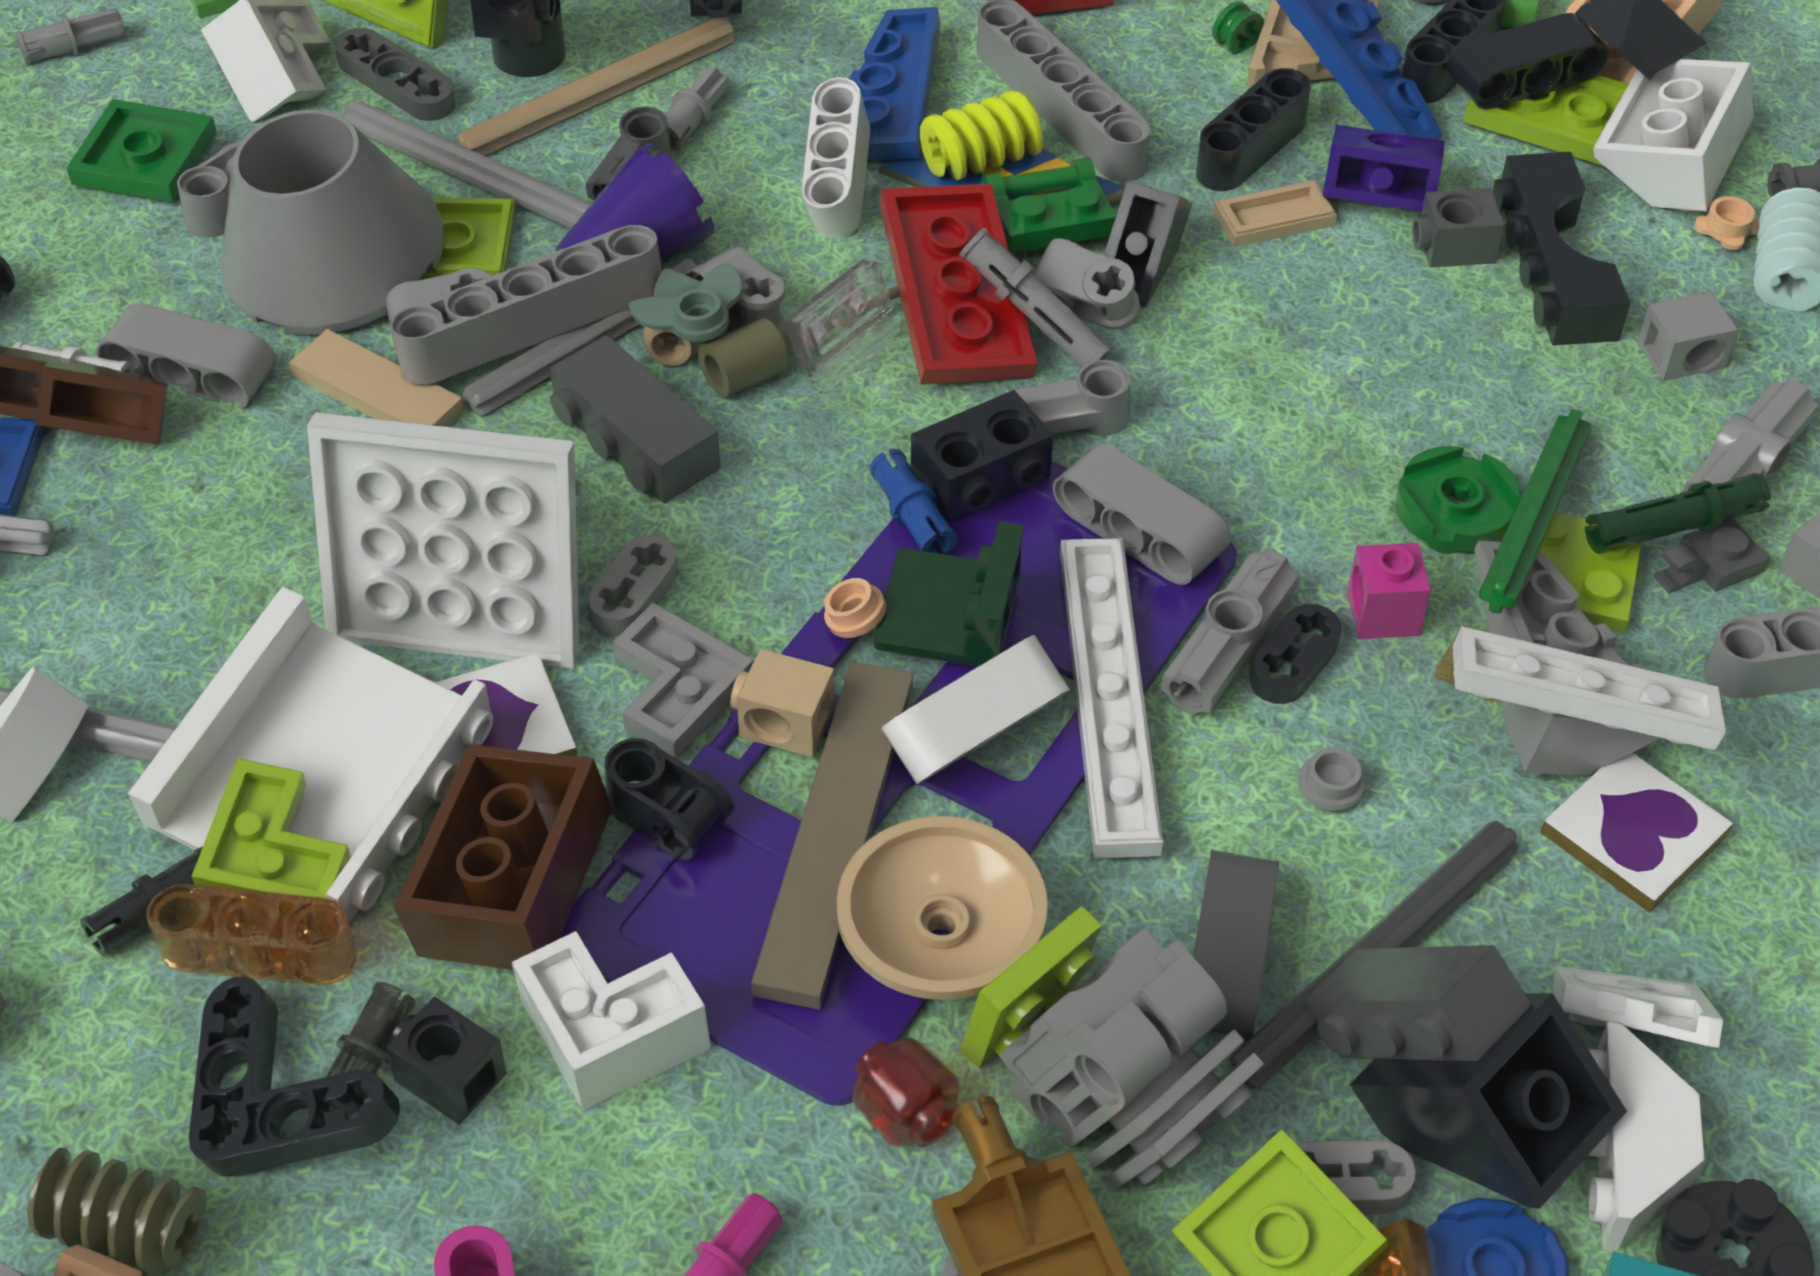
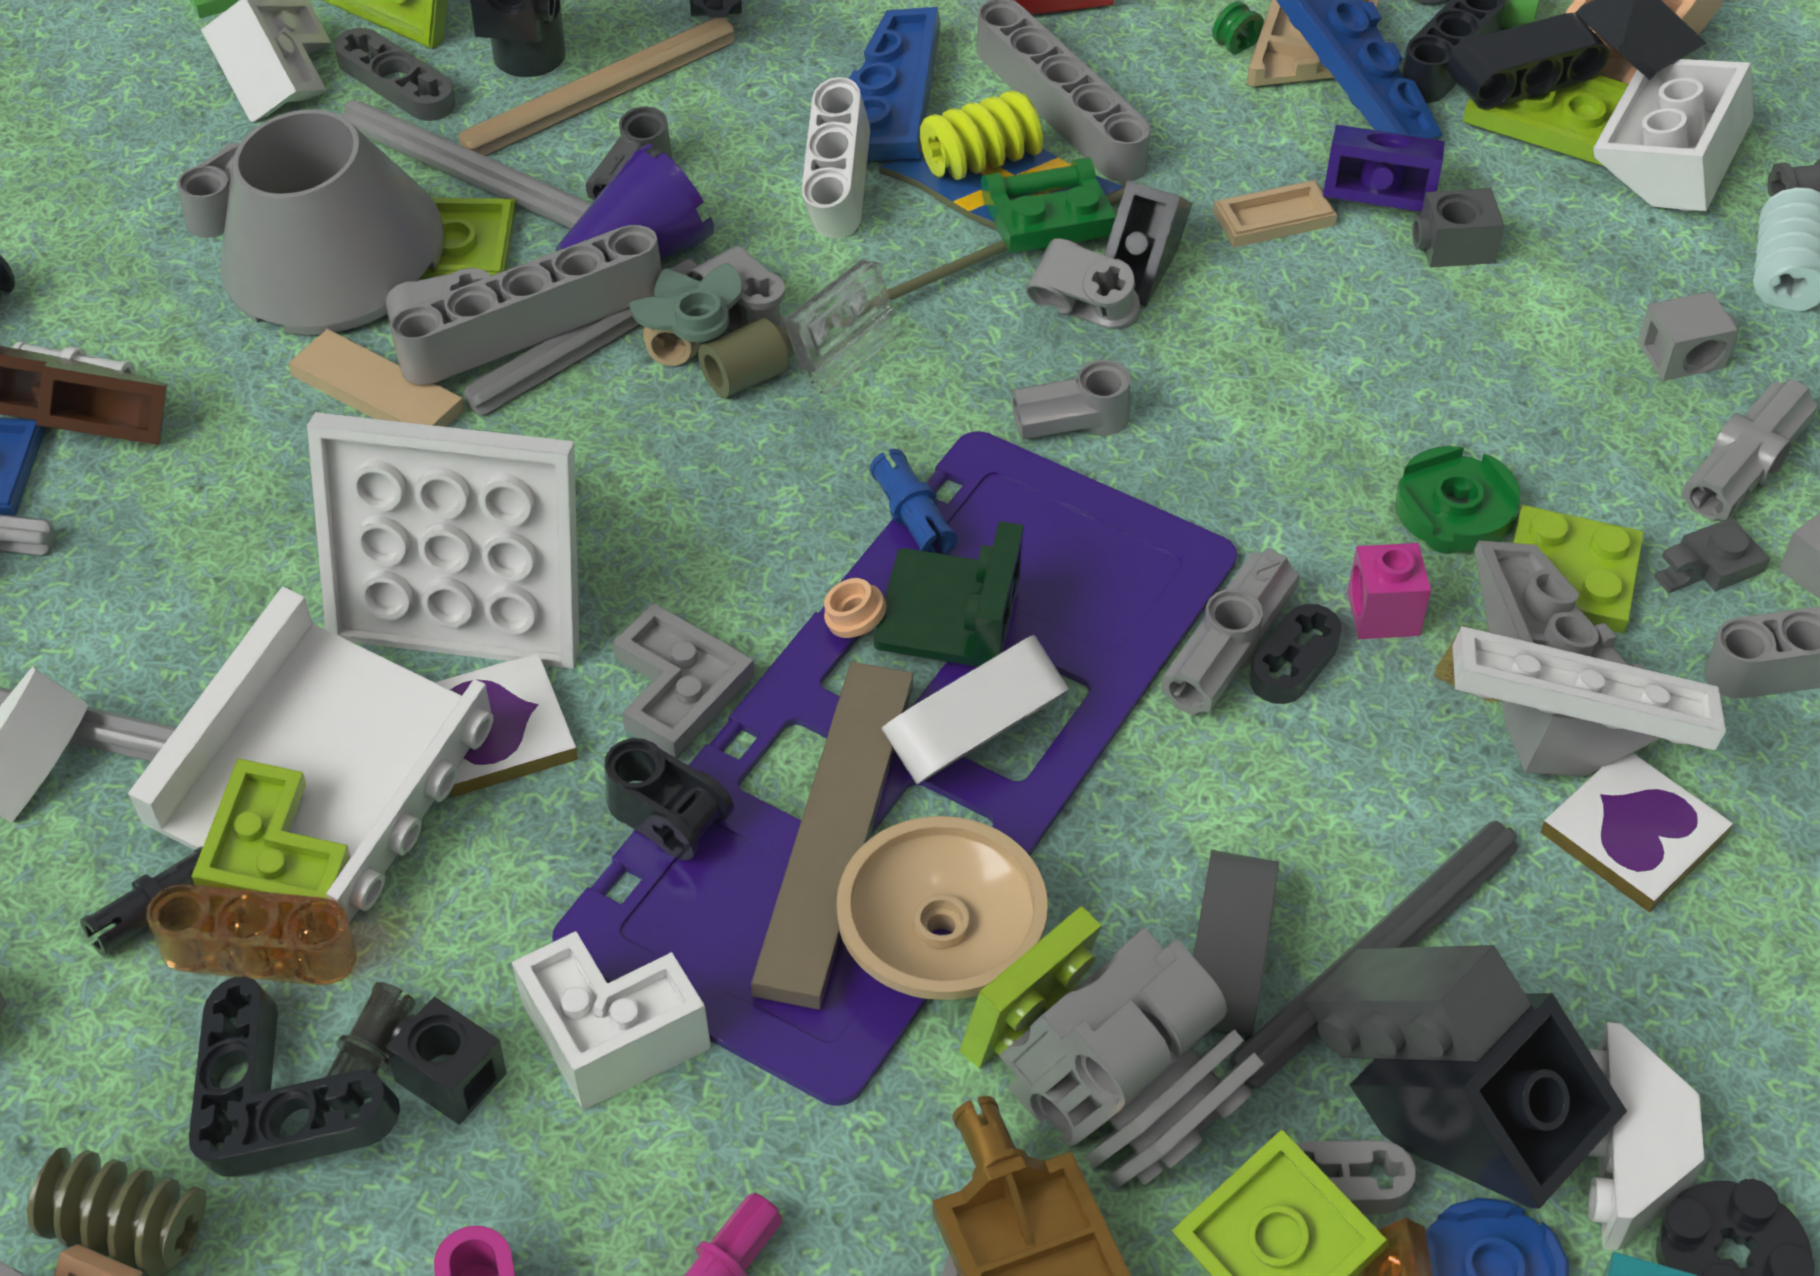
light grey axle [15,9,126,65] -> none
green plate [66,99,217,203] -> none
light grey beam [97,303,276,409] -> none
reddish brown brick [394,744,613,970] -> none
dark grey brick [550,335,720,503] -> none
light grey beam [588,535,678,636] -> none
light grey axle [665,67,729,152] -> none
tan brick [730,649,835,758] -> none
clear red head [852,1038,960,1148] -> none
red plate [879,184,1038,385] -> none
black brick [910,390,1054,522] -> none
light grey pin [959,227,1111,368] -> none
light grey beam [1053,444,1231,585] -> none
white tile [1060,538,1163,858] -> none
black beam [1196,68,1311,191] -> none
light grey plate [1299,748,1366,811] -> none
green axle [1479,409,1591,614] -> none
black arch [1493,152,1630,346] -> none
white wing [1553,966,1723,1048] -> none
dark green pin [1585,473,1771,554] -> none
light nougat plate [1694,196,1759,250] -> none

